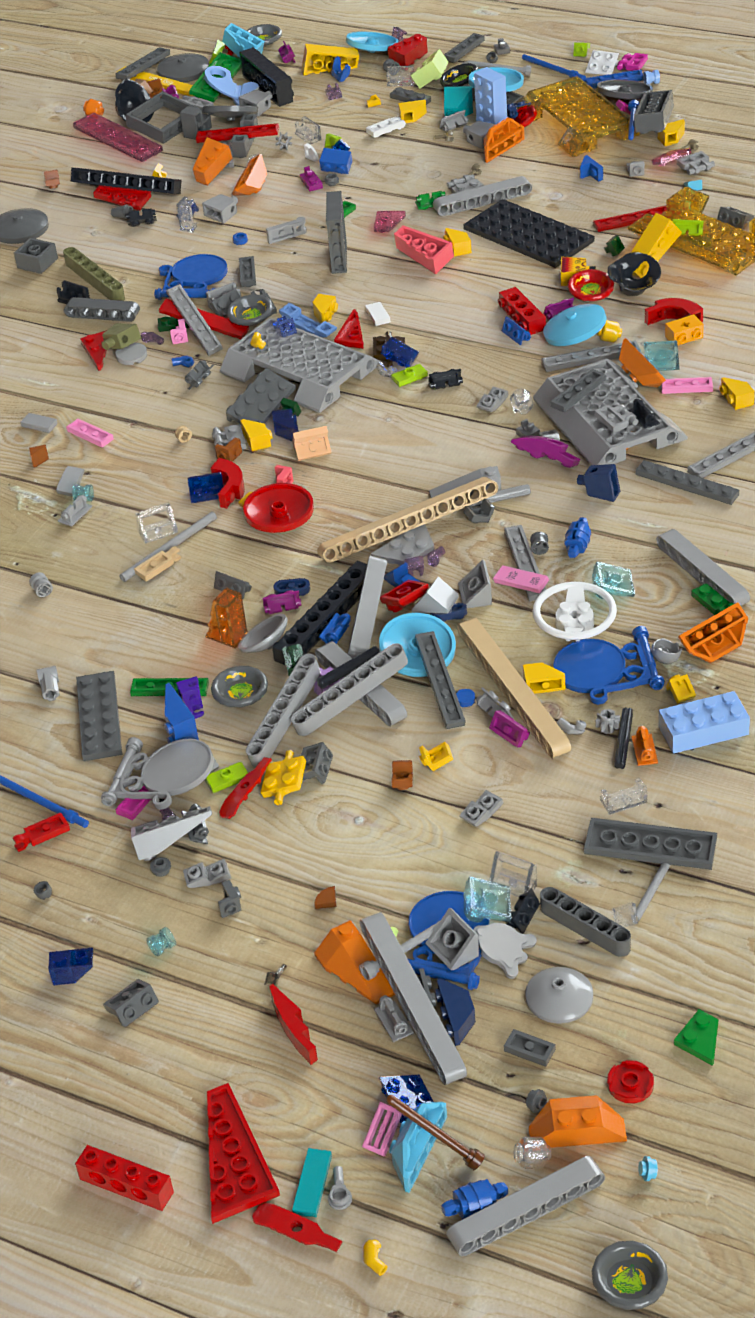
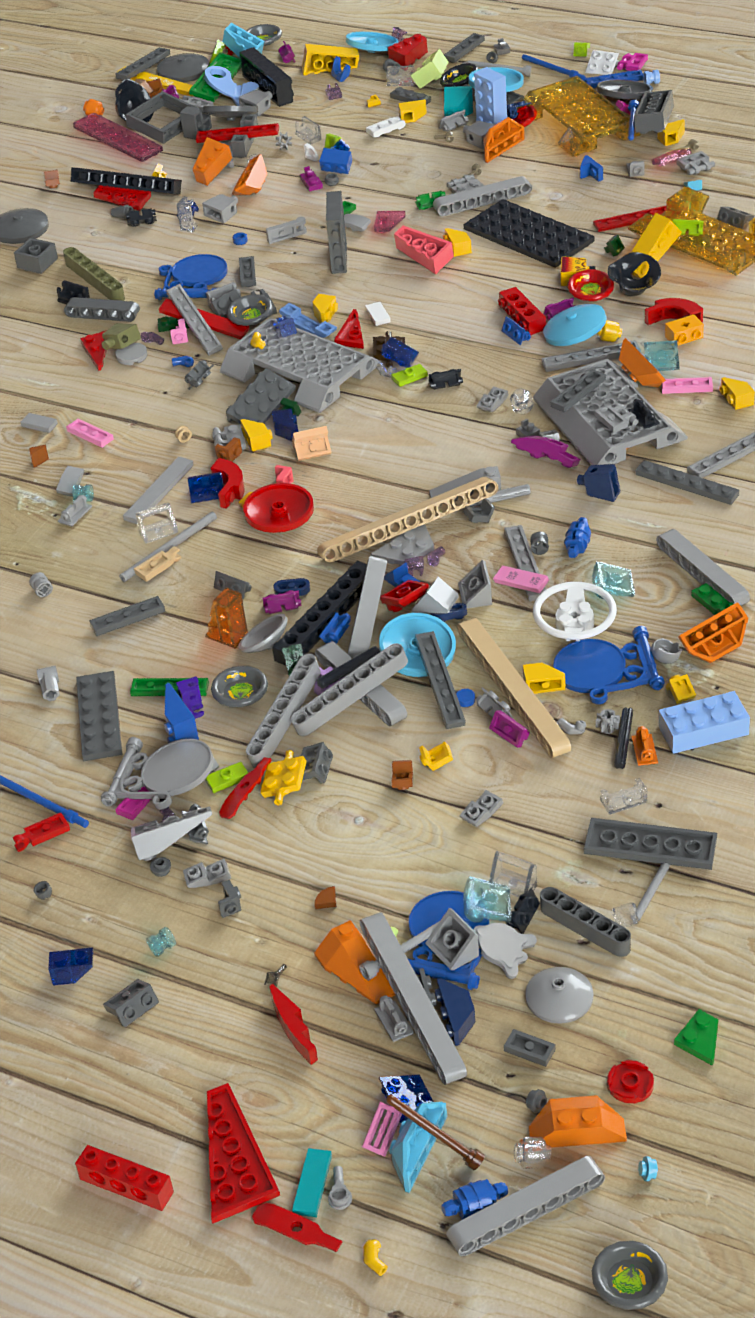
none -> dark grey plate [89,596,166,636]
none -> light grey tile [123,457,194,524]
none -> light grey slope [344,214,371,232]

